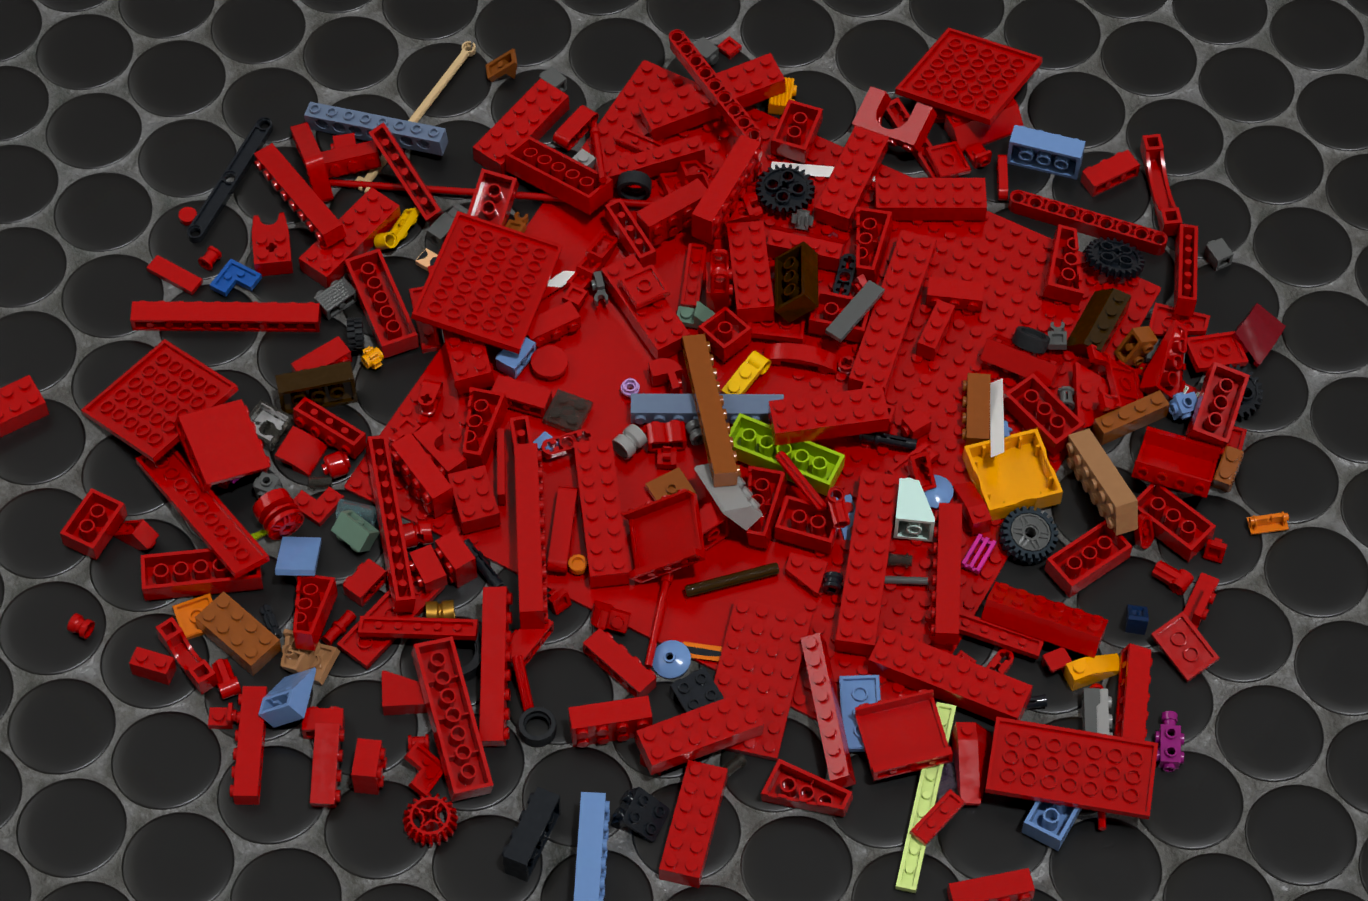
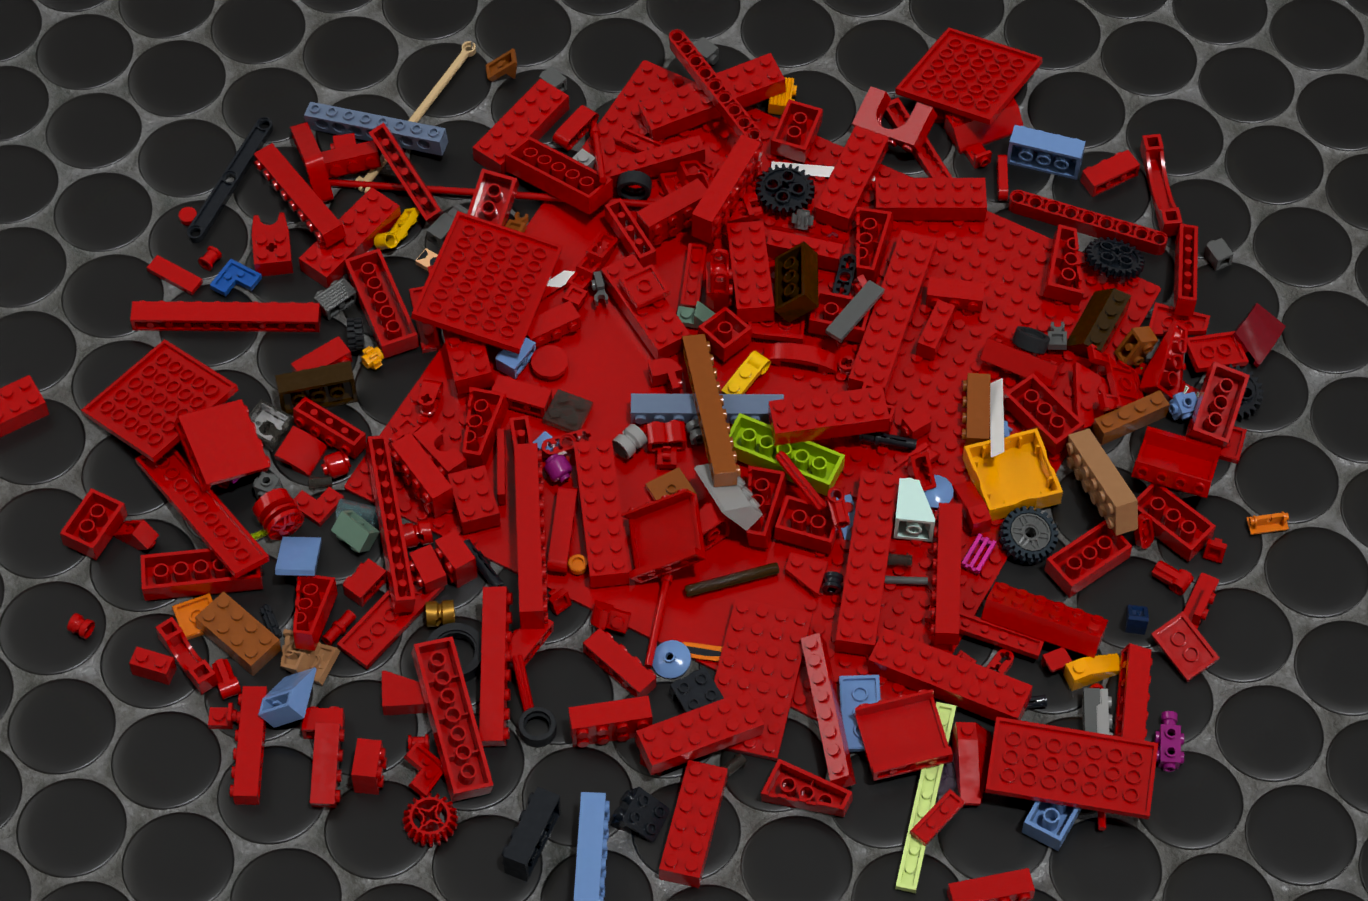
red plate [358,616,479,640] -> none
lavender plate [621,378,640,397] -> none
red tile [717,36,742,59] -> none
red tile [924,141,972,178] -> none
dark grey bush [1057,386,1075,410] -> none
dark orange brick [1212,446,1244,492] -> none
none -> magenta head [544,454,572,483]

